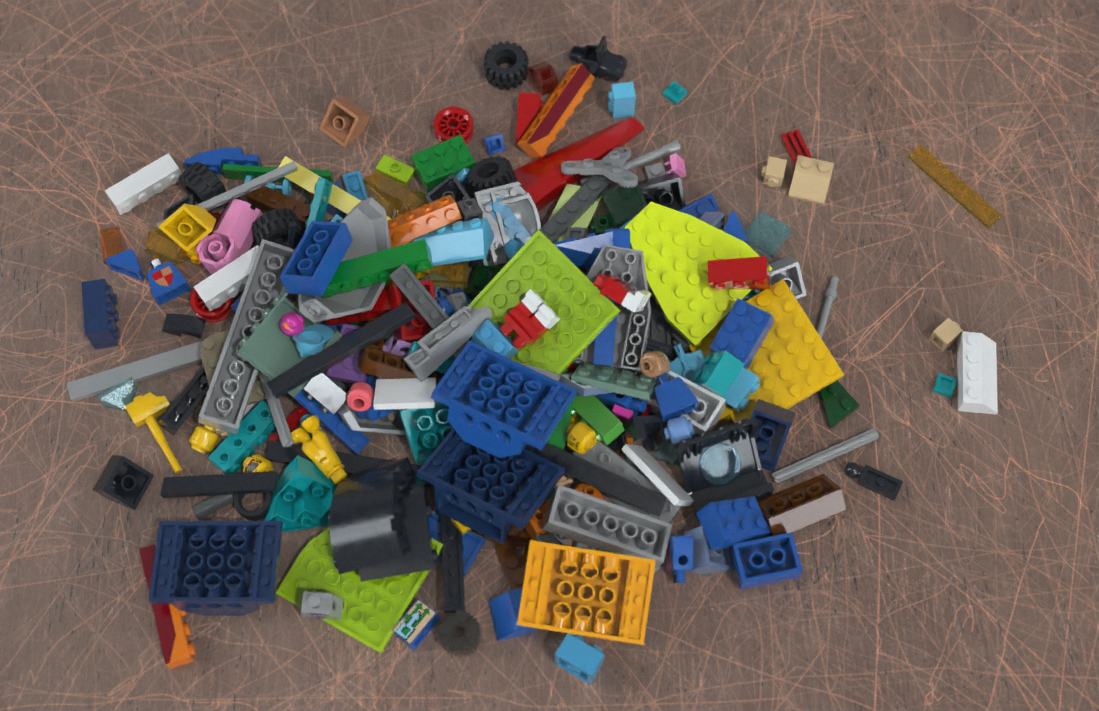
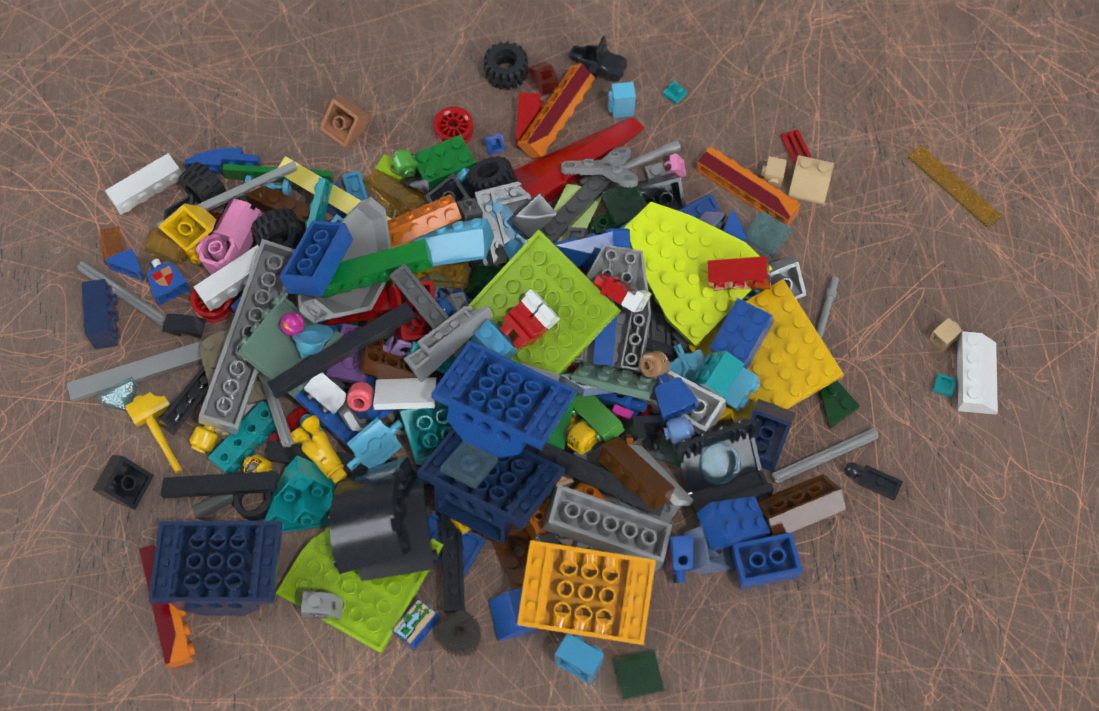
none -> light grey axle [77,261,166,325]
none -> medium azure plate [347,418,403,471]
none -> bright green head [391,149,418,177]
none -> black slope [400,175,430,193]
none -> clear light blue tile [441,441,498,489]
none -> dark grey piece [510,193,557,240]
none -> reddish brown brick [597,437,675,510]
none -> clear green tile [614,649,665,700]
none -> brick [696,147,801,228]

